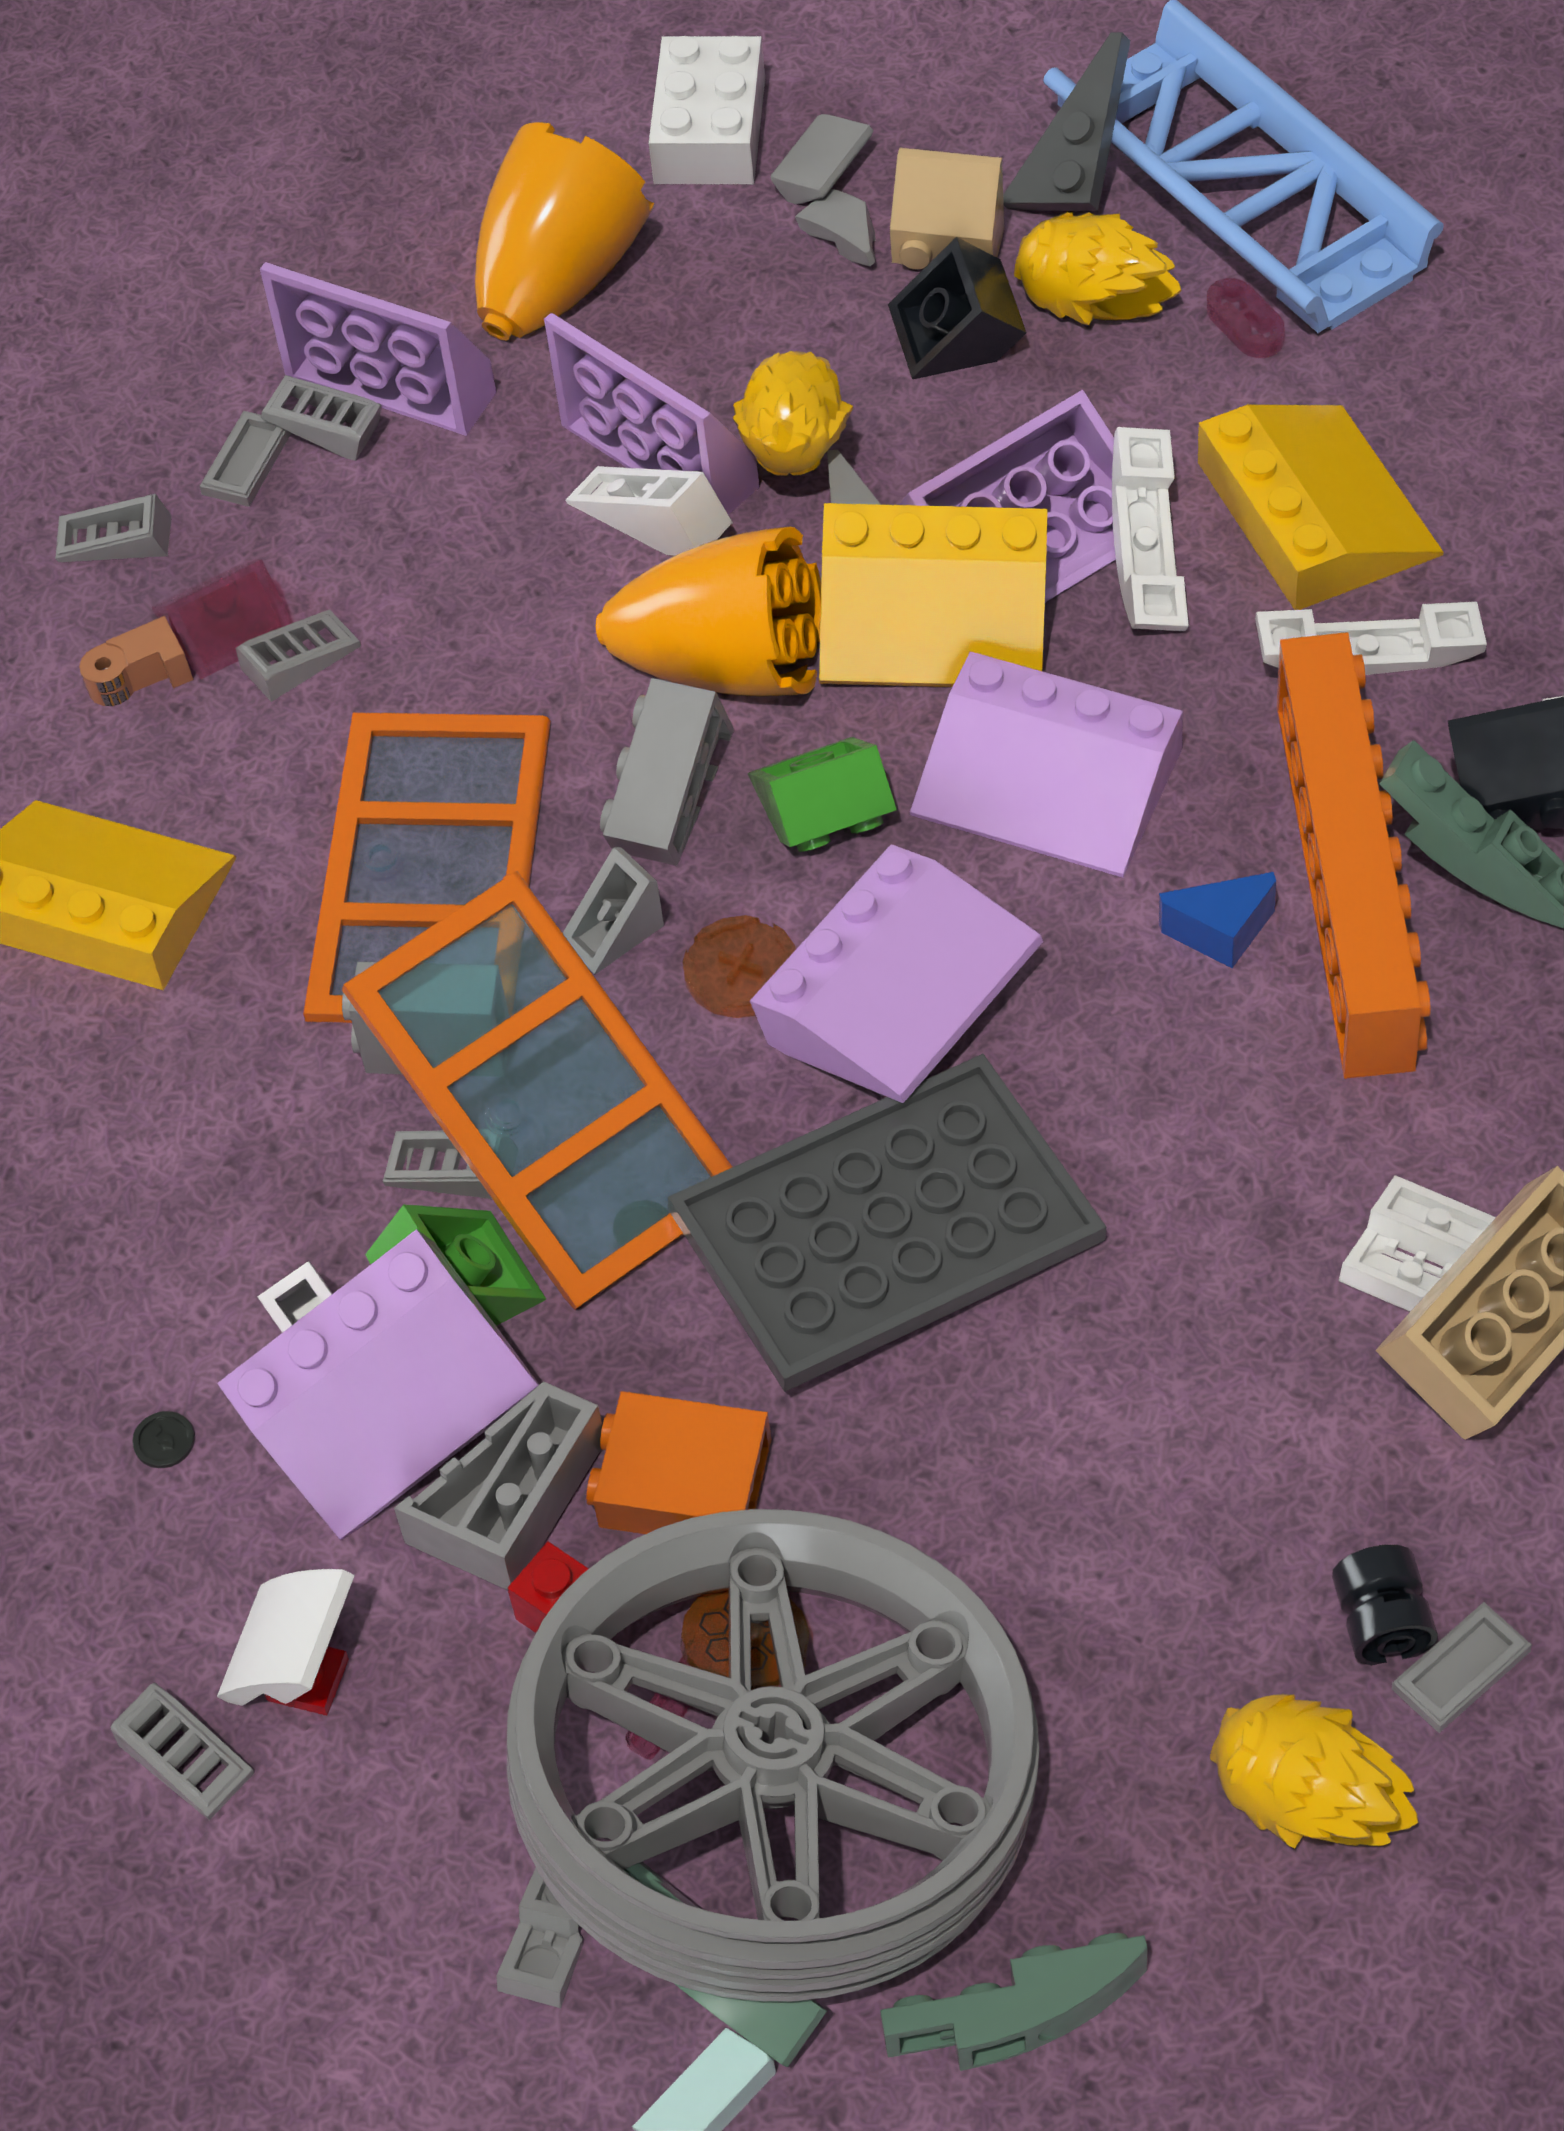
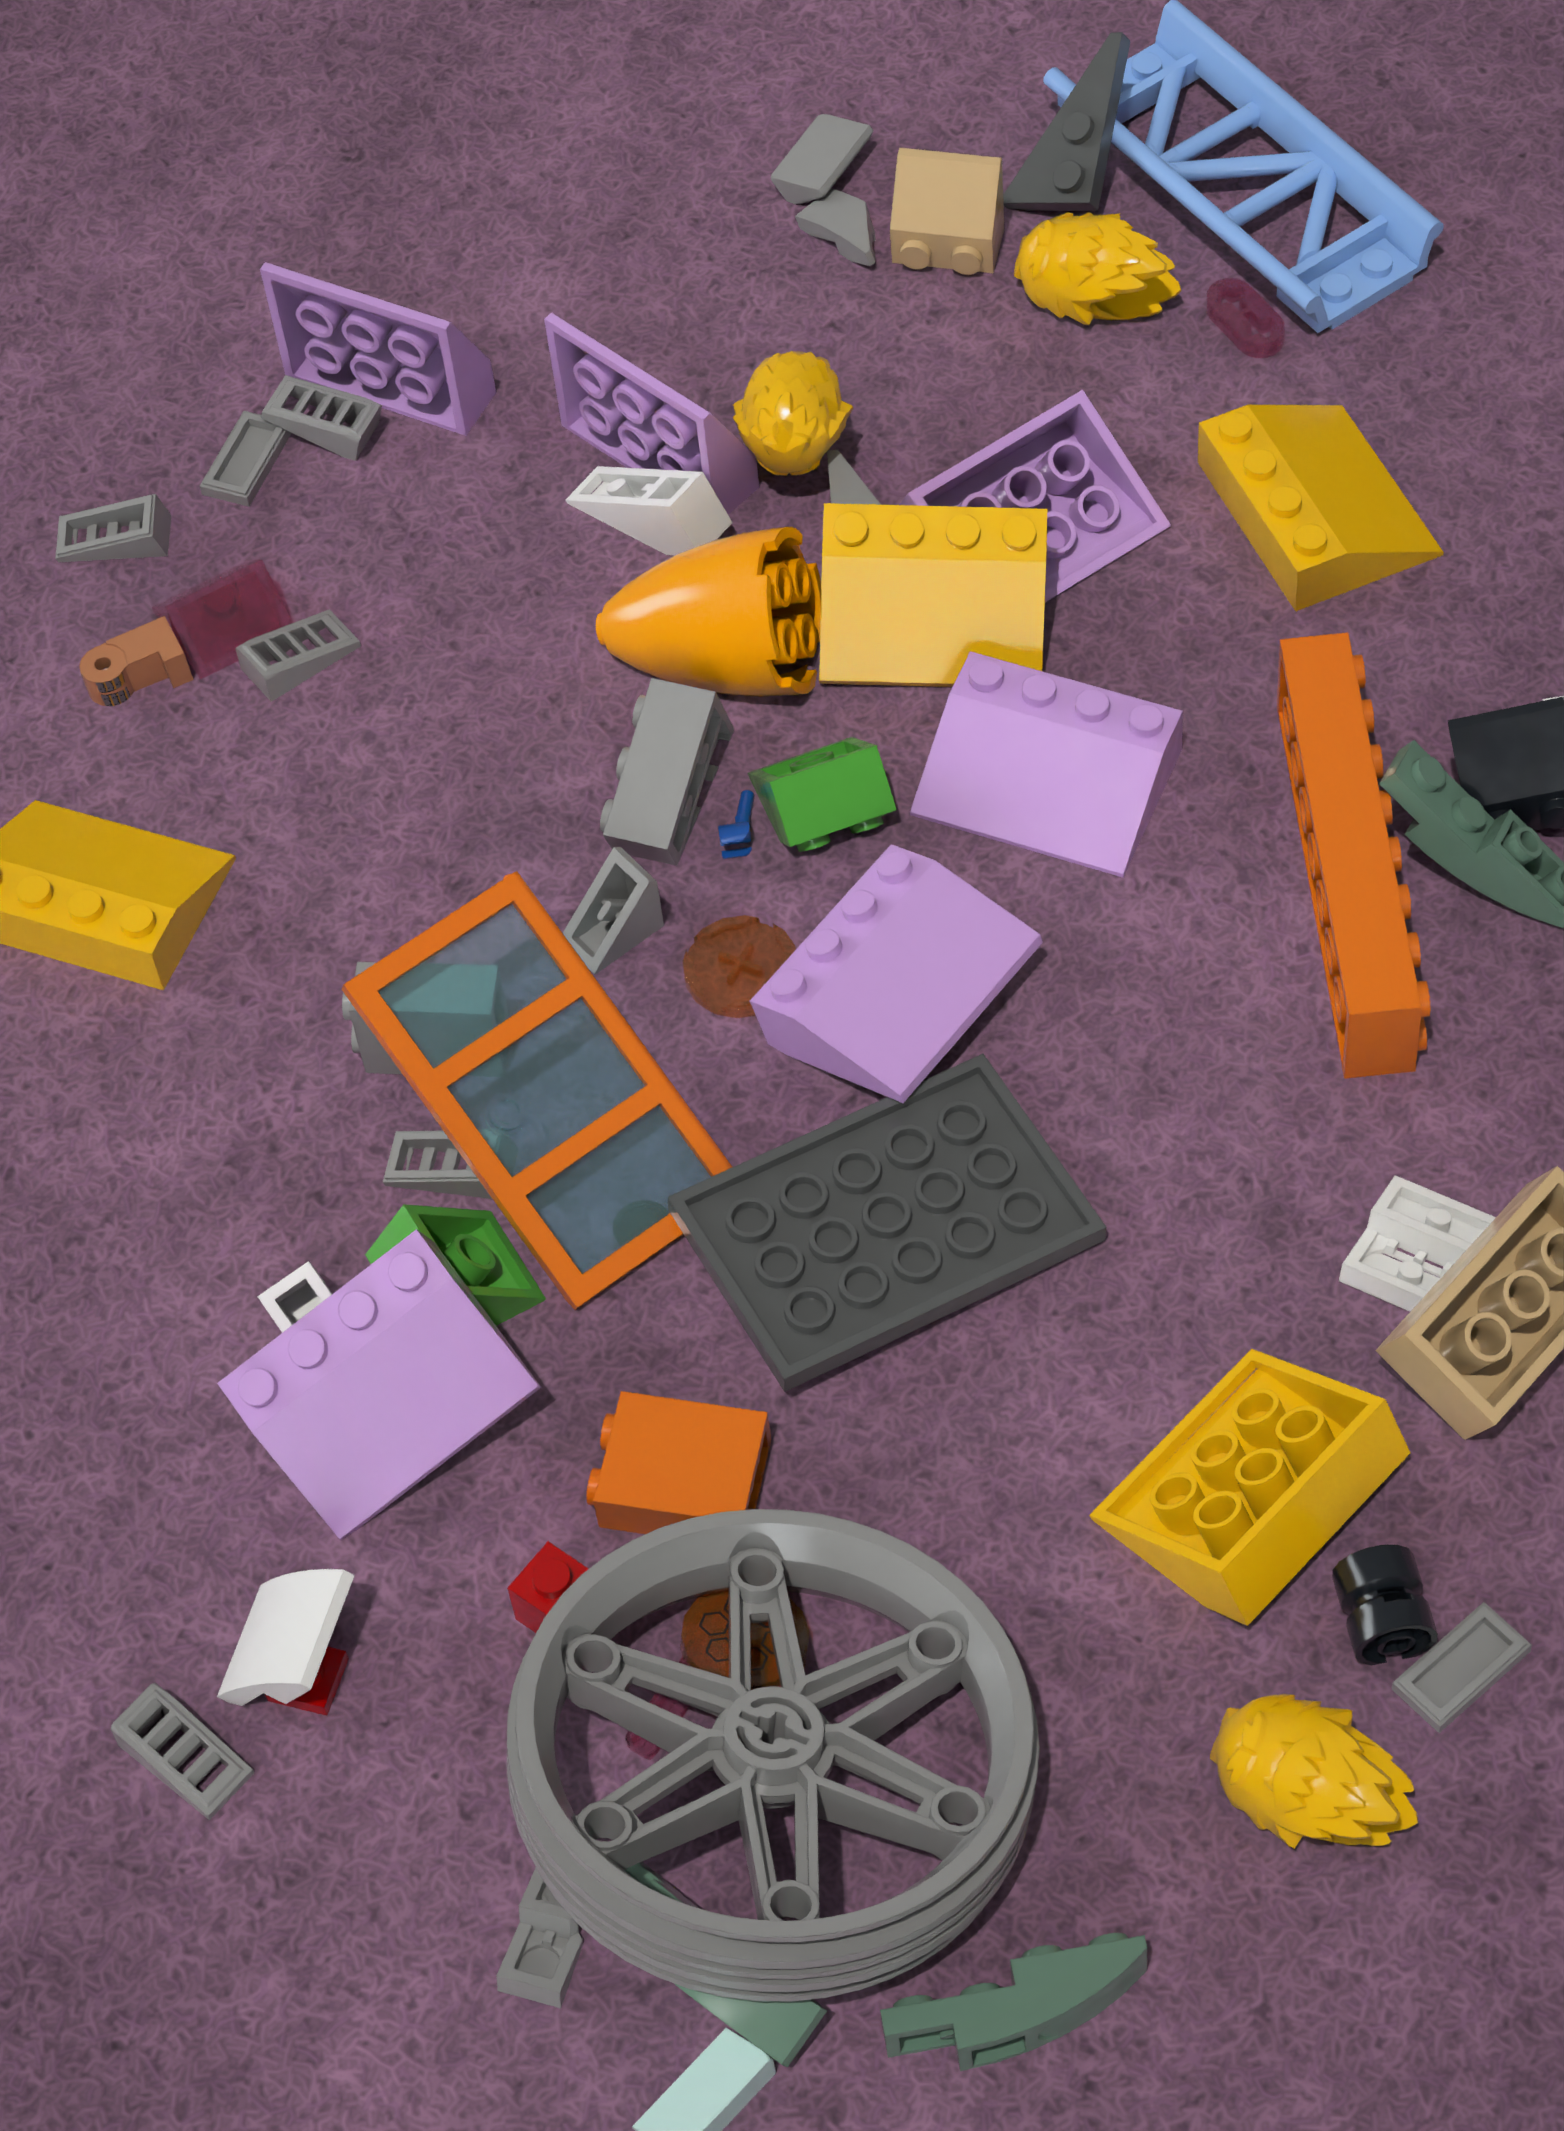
pearl dark grey piece [132,1411,195,1468] -> none
door [303,712,551,1023] -> none
light grey wedge [394,1381,602,1590] -> none
light orange cylinder [475,122,654,341] -> none
white brick [648,36,765,184] -> none
black slope [888,237,1027,379] -> none
white slope [1112,427,1189,631] -> none
blue slope [1159,872,1276,968] -> none
white slope [1255,602,1487,675] -> none
none -> blue hand [718,790,755,859]
none -> yellow slope [1089,1349,1411,1626]

